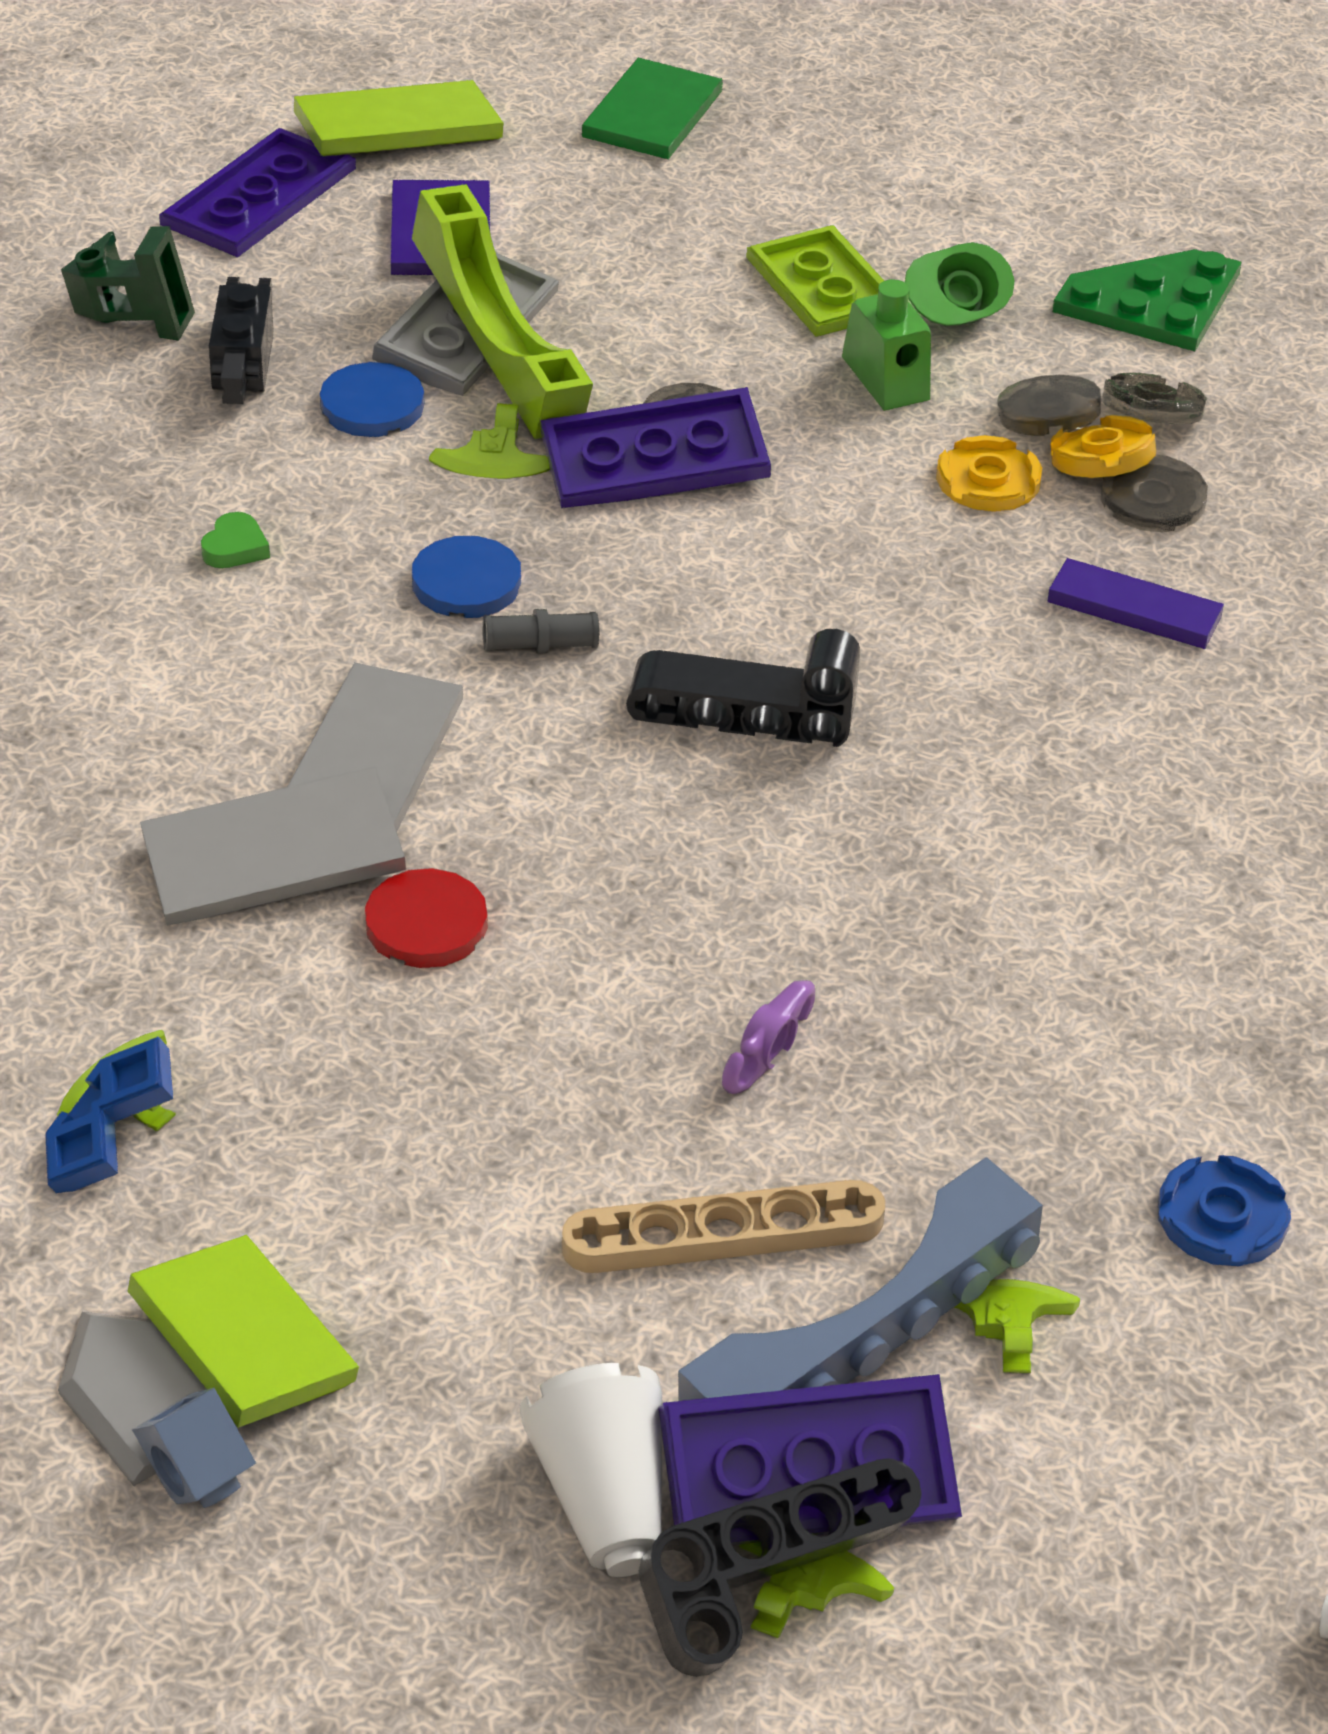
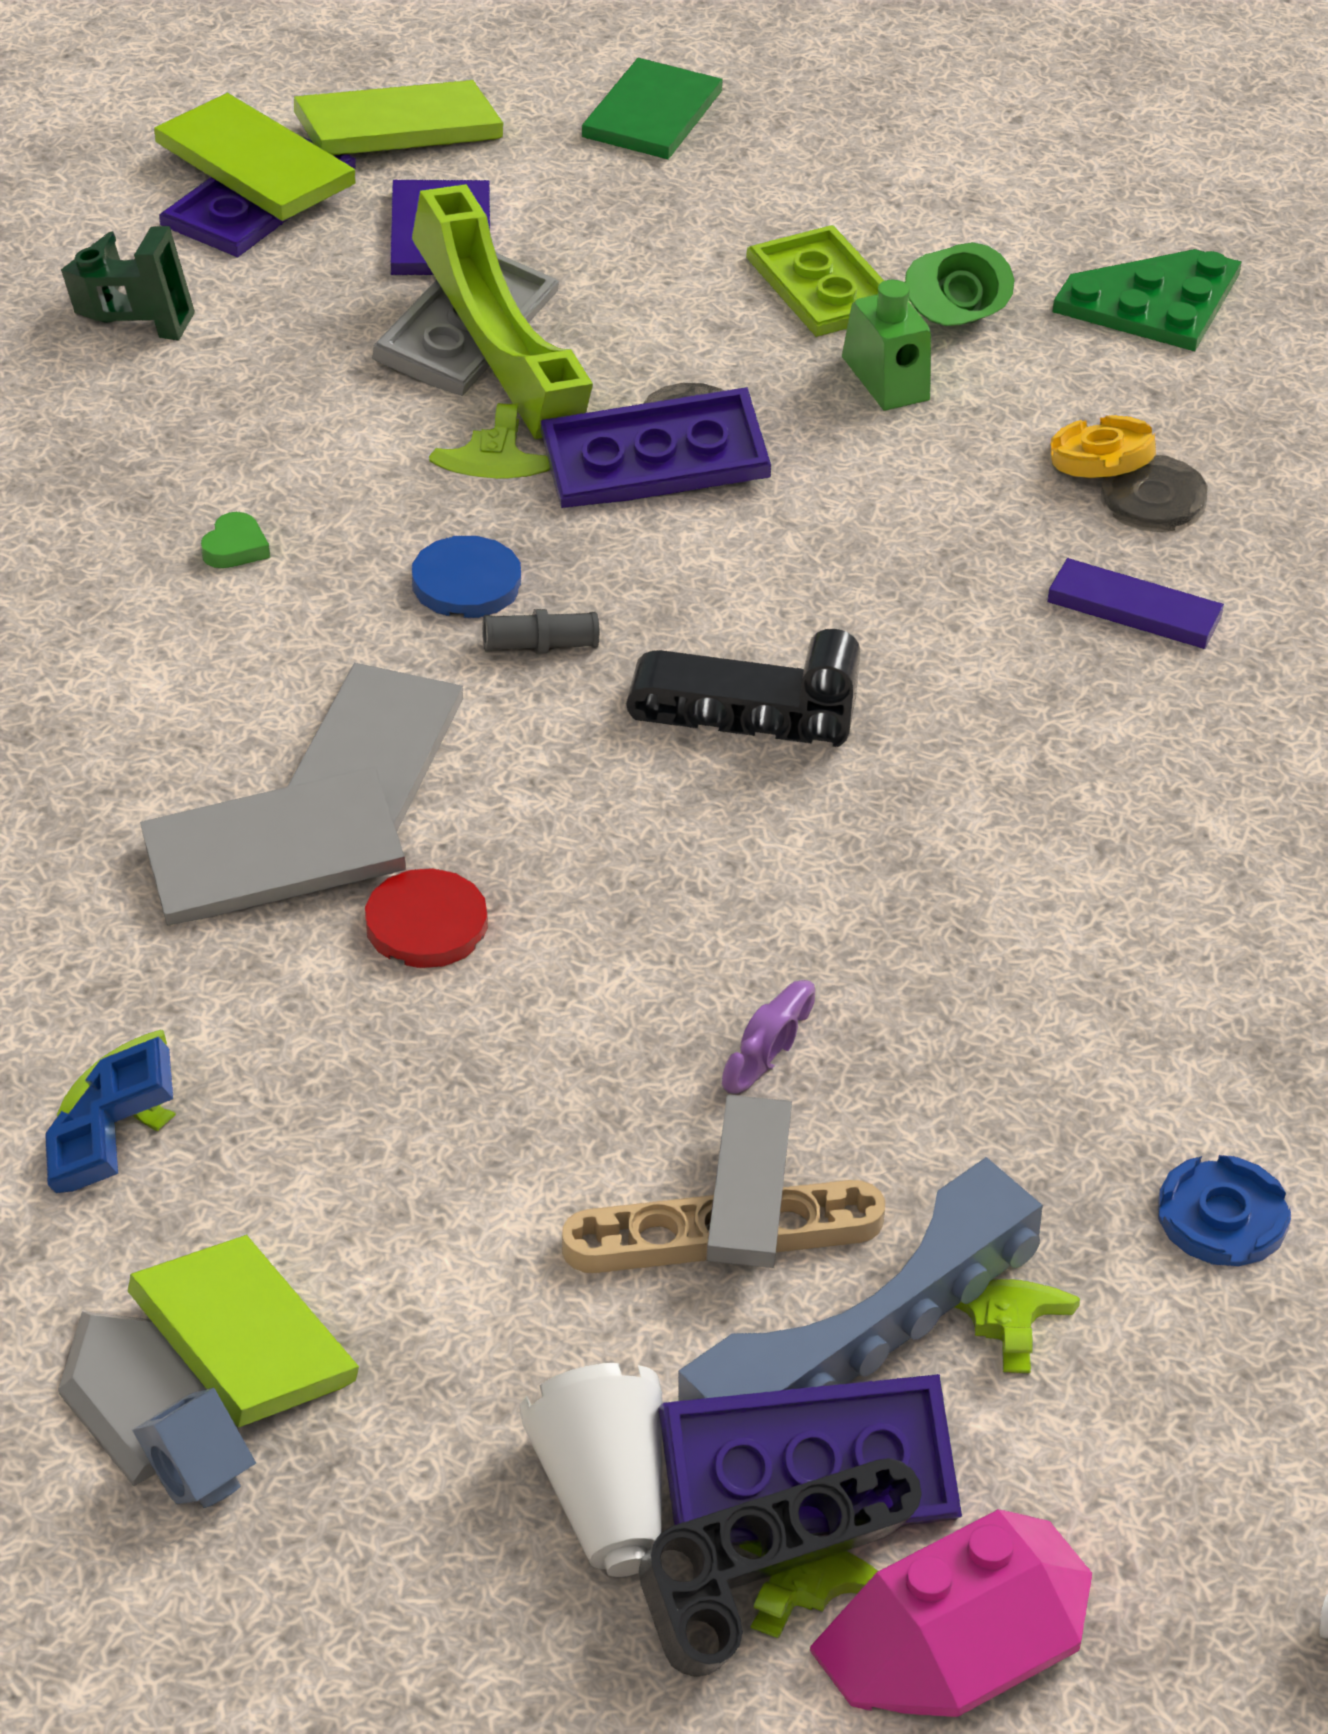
black hinge [209,277,274,404] -> none
blue tile [320,362,425,437] -> none
yellow tile [936,435,1042,512] -> none
clear smoke tile [997,375,1101,436] -> none
clear smoke tile [1101,372,1207,424] -> none
none -> lime tile [154,92,356,221]
none -> light grey tile [706,1095,792,1268]
none -> dark pink wedge [810,1509,1093,1717]

